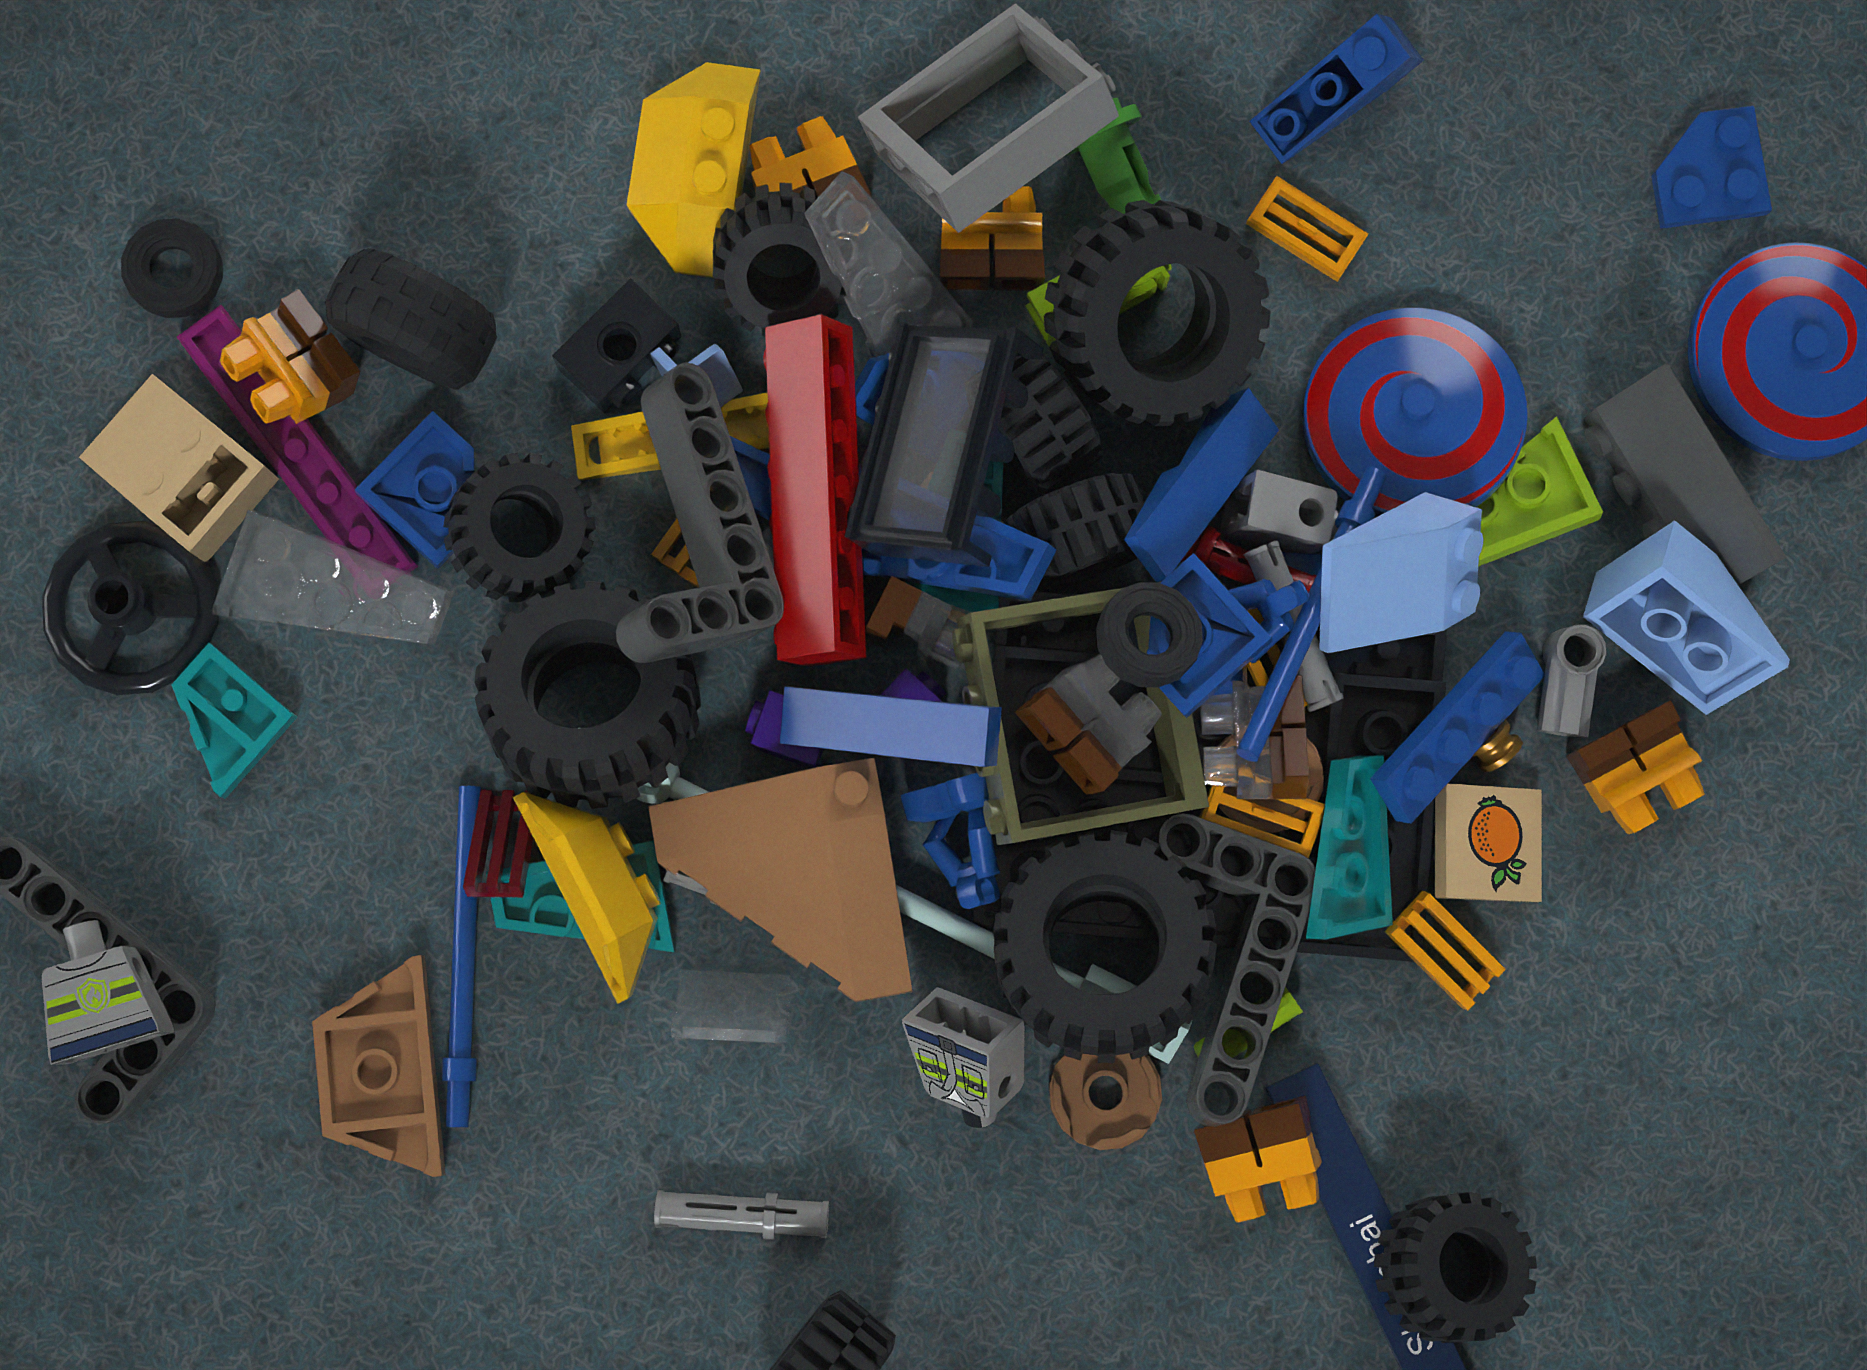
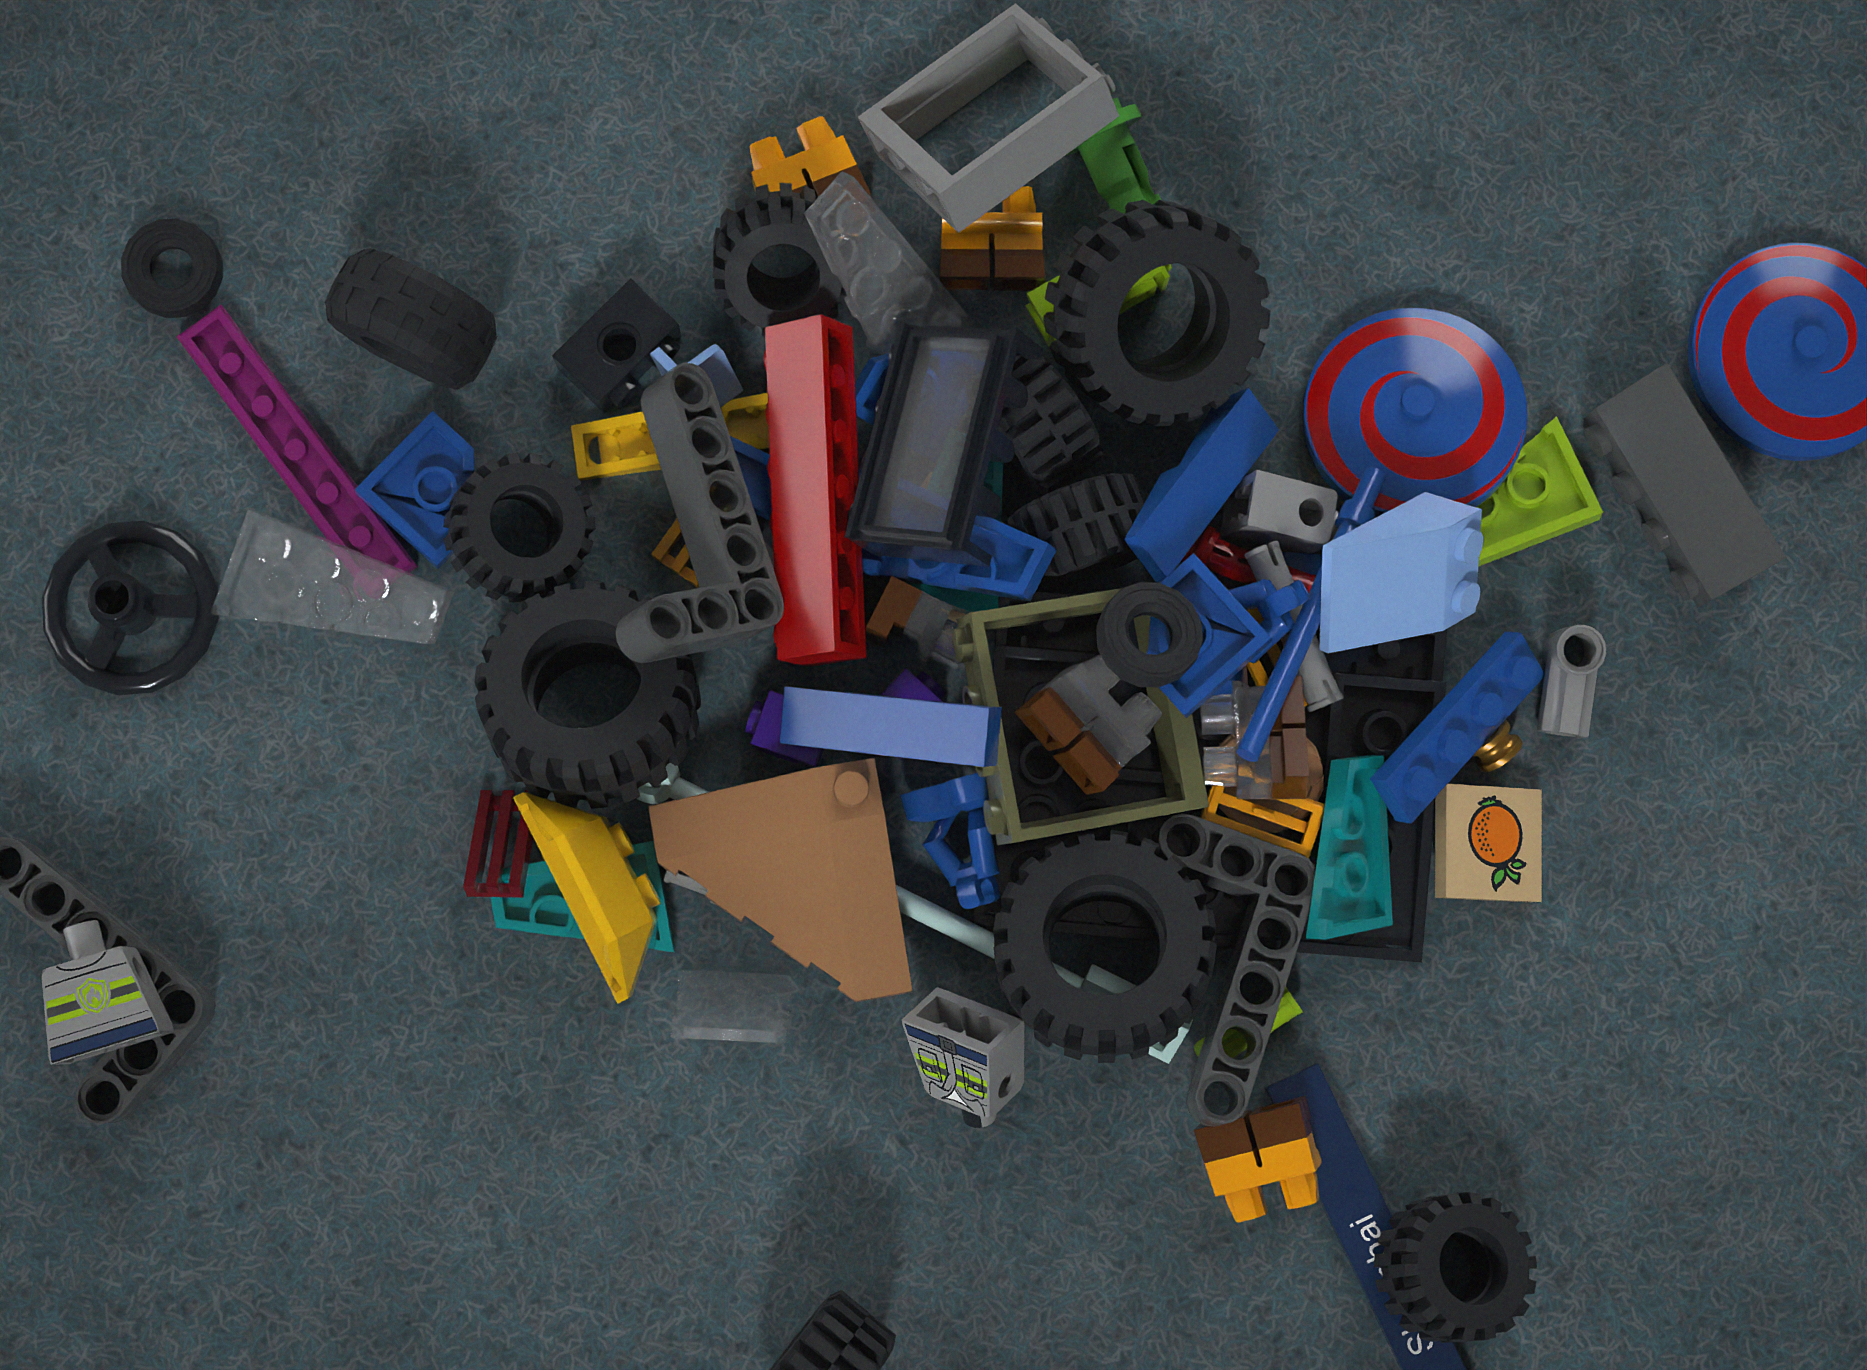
tan slope [79,374,279,562] -> none
teal wing [171,643,297,799] -> none
light orange hips [220,289,361,424] -> none
medium nougat wing [312,955,446,1177] -> none
blue bar [442,786,482,1127] -> none
yellow wedge [627,62,761,278] -> none
light grey pin [654,1190,829,1240] -> none
medium nougat tile [1048,1053,1162,1150] -> none
light orange tile [1246,176,1368,282] -> none
blue slope [1249,14,1424,164] -> none
light orange tile [1385,890,1506,1011] -> none
light orange hips [1566,700,1705,835] -> none
light blue slope [1583,520,1790,715] -> none
blue plate [1651,106,1772,229] -> none

